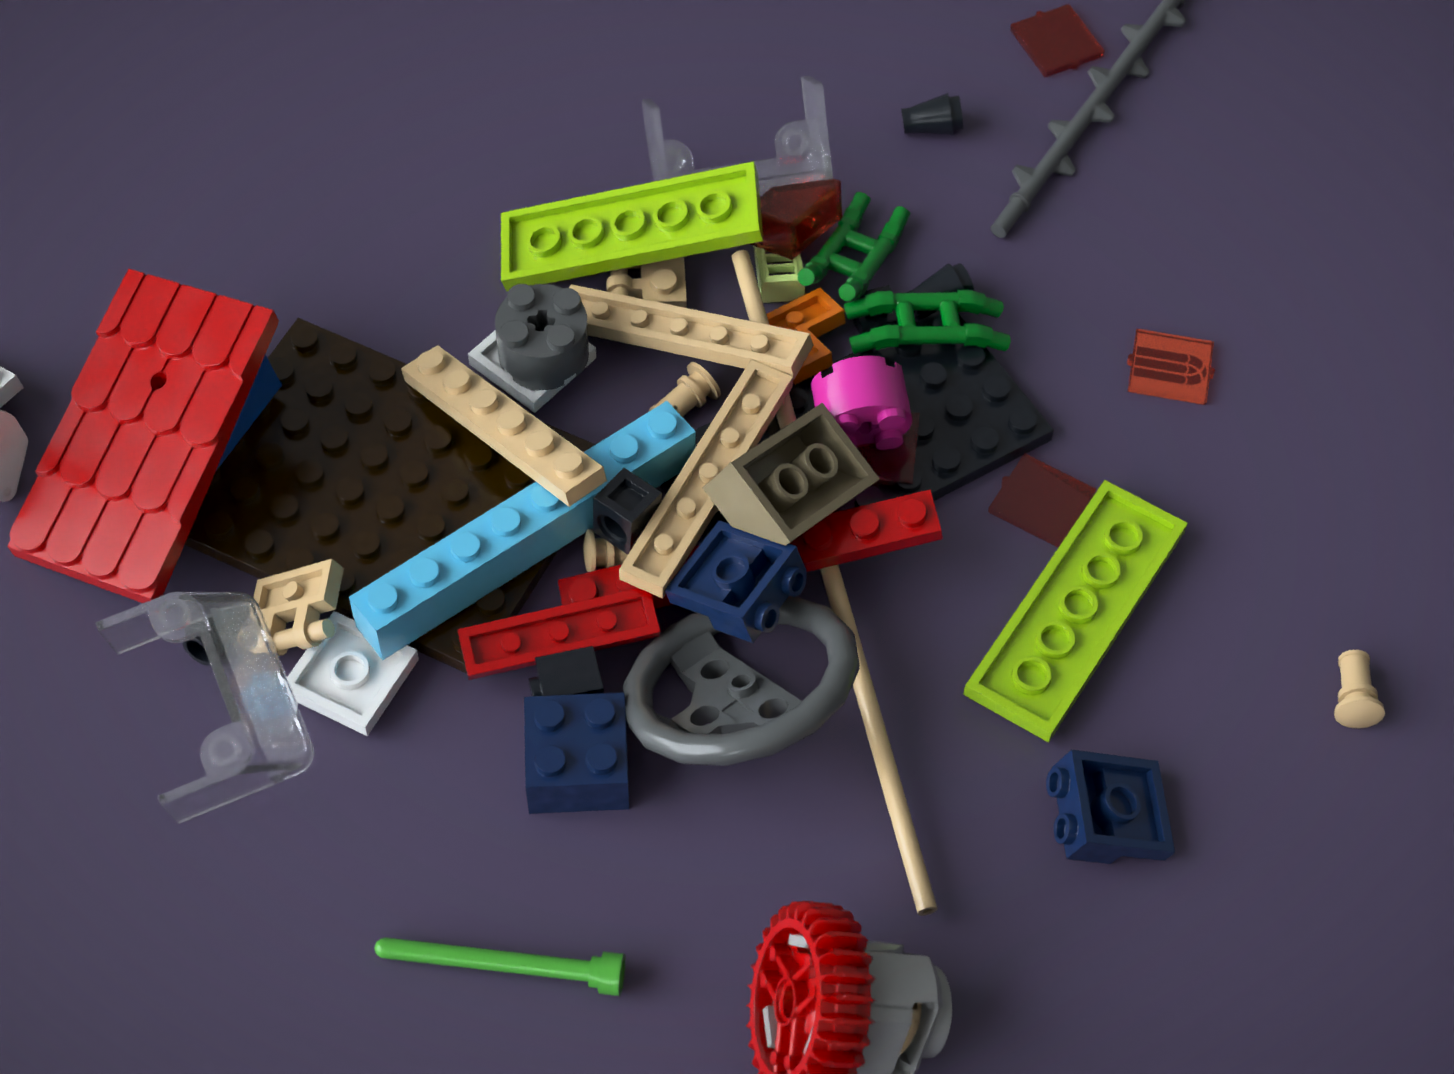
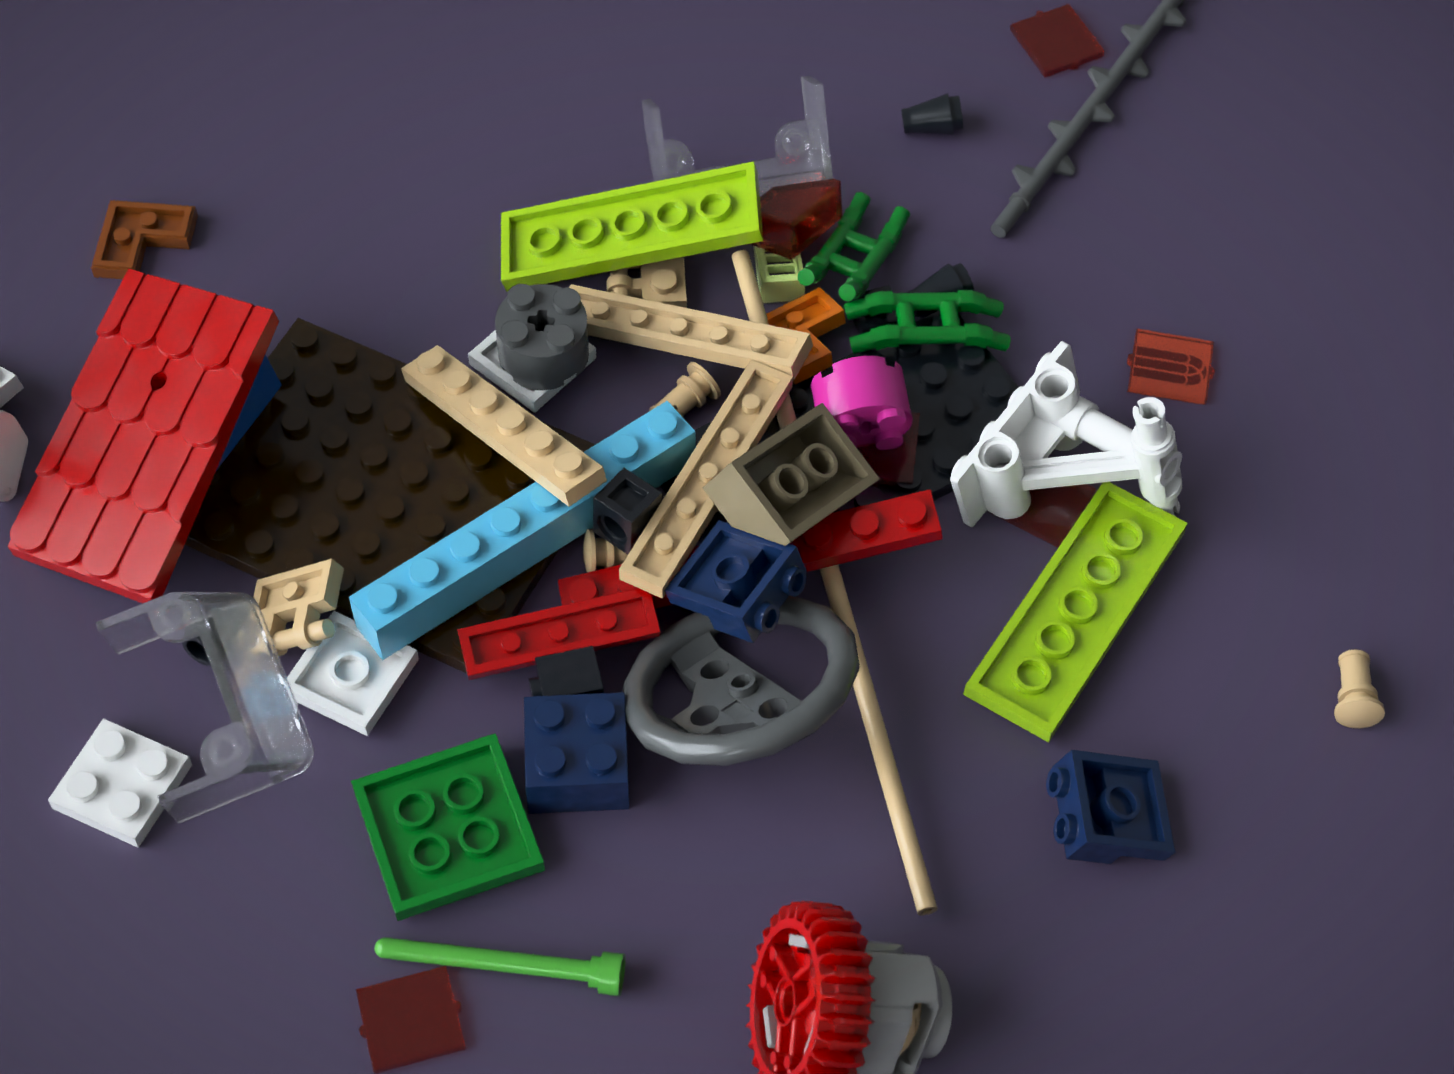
none -> white plate [48,718,192,848]
none -> dark orange tile [91,200,198,279]
none -> green plate [351,733,545,921]
none -> clear red piece [356,966,466,1074]
none -> white plate [950,341,1182,527]

